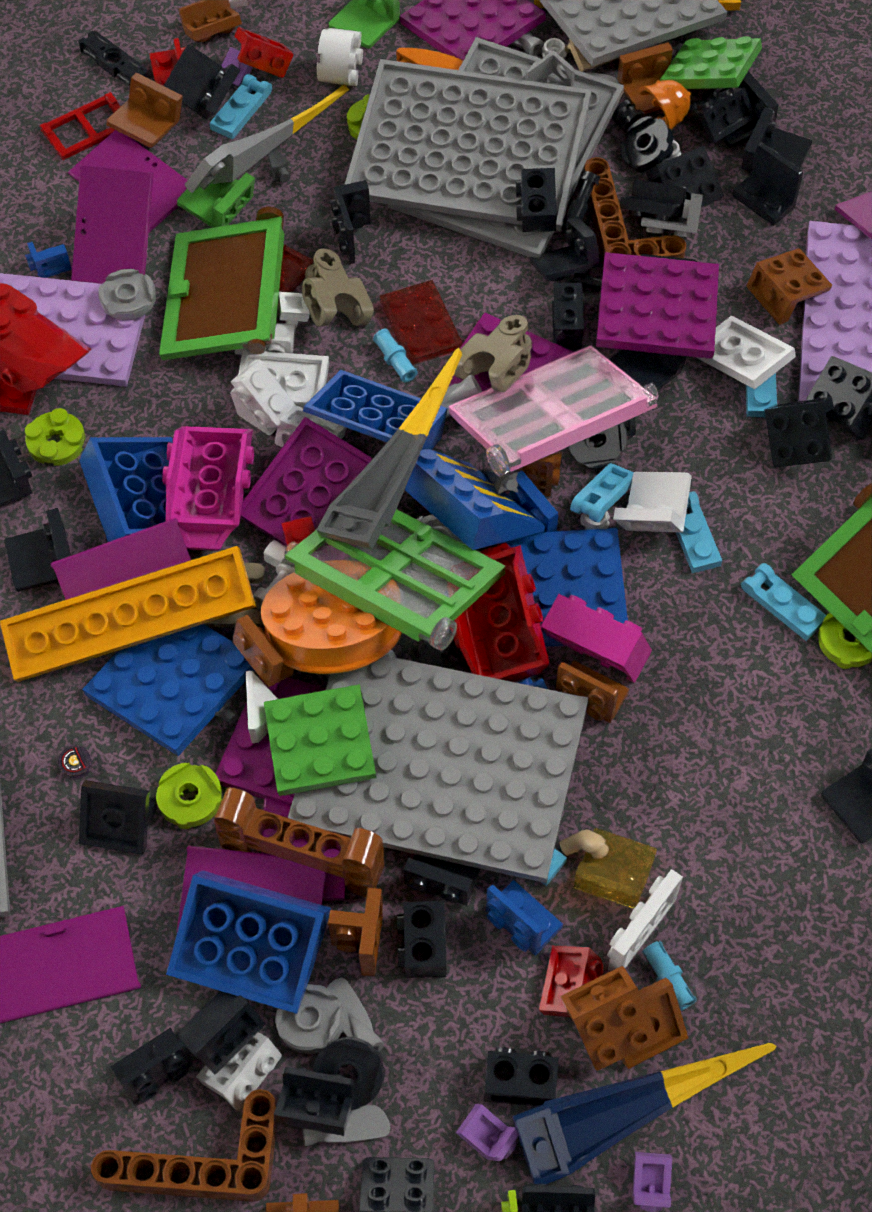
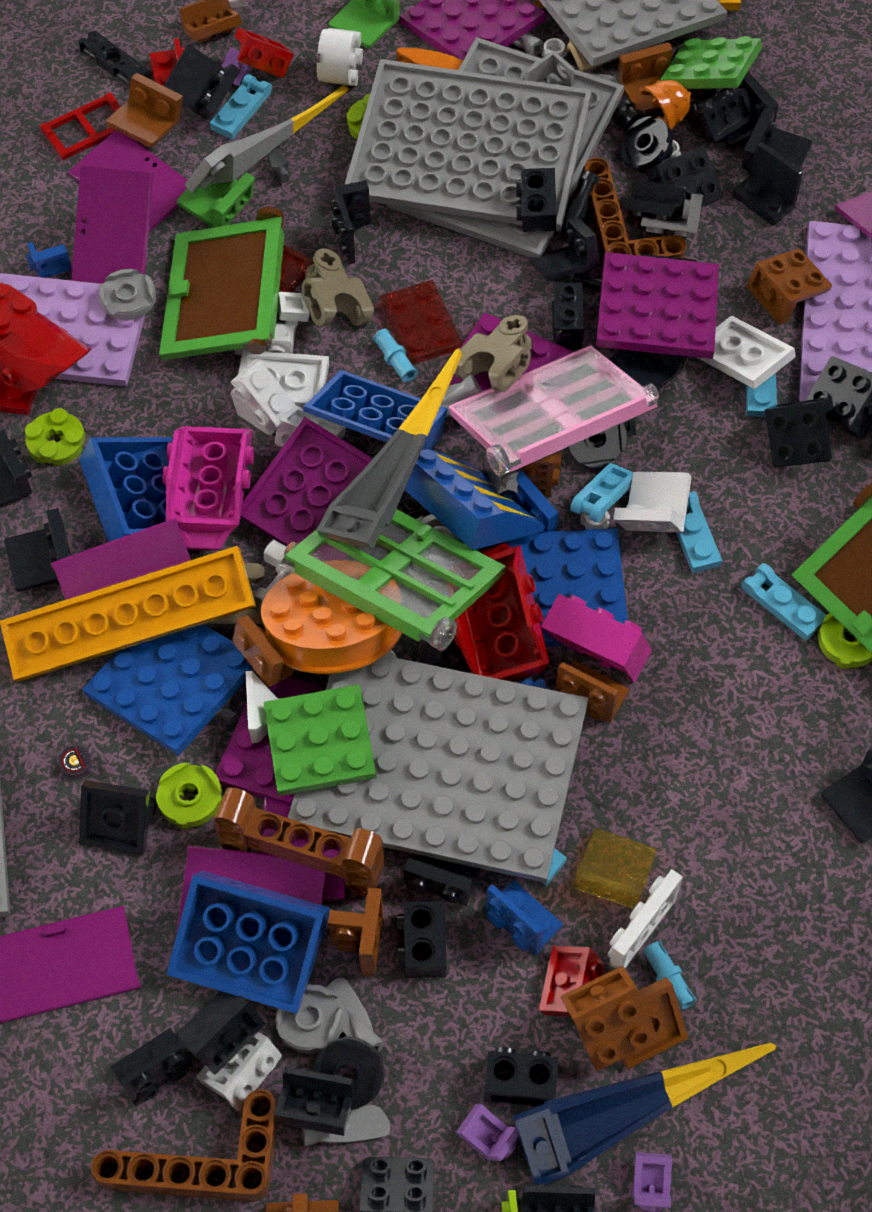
red plate [281,516,315,552] -> none
tan arm [560,829,609,859] -> none

